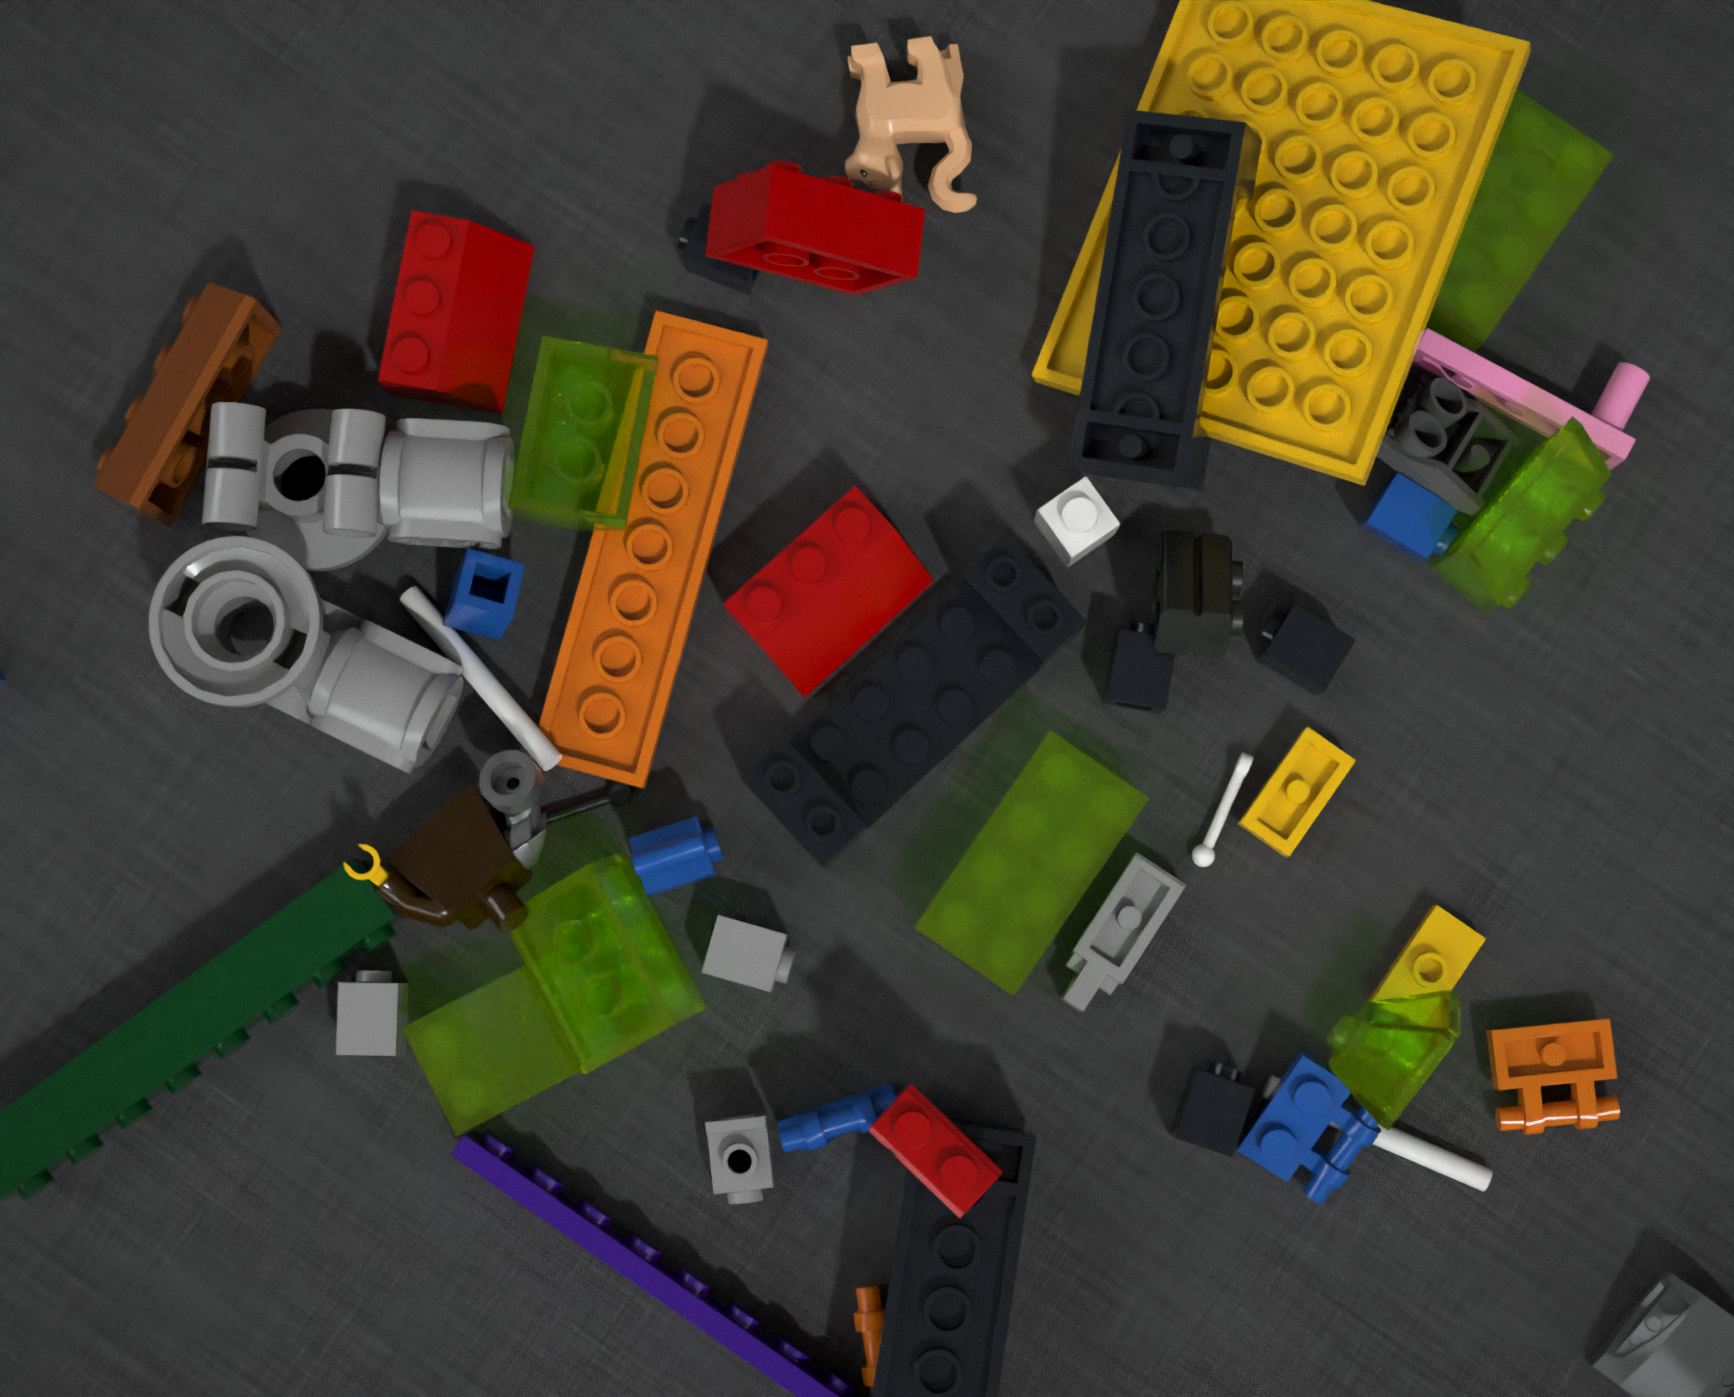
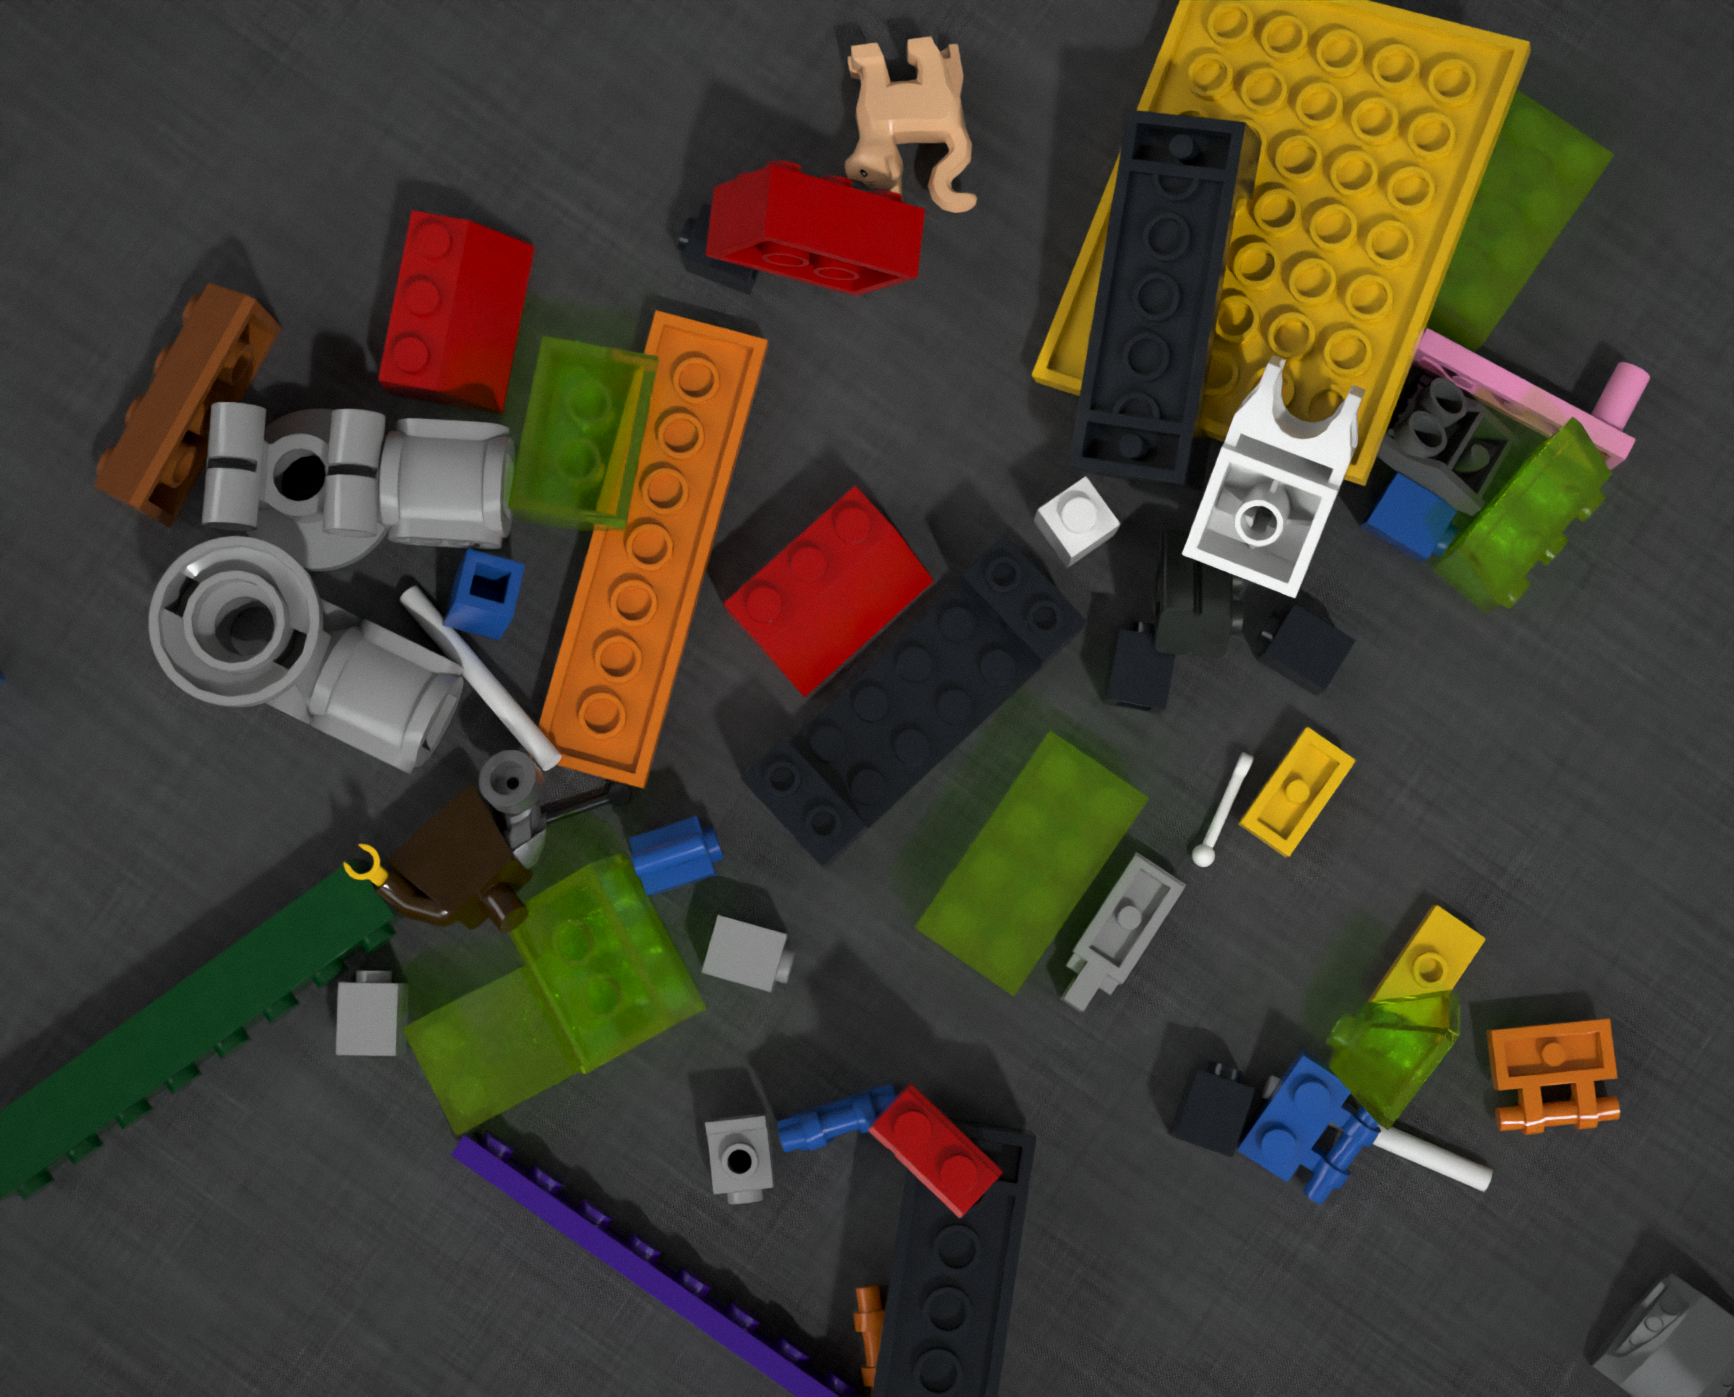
none -> white brick [1182,355,1366,598]

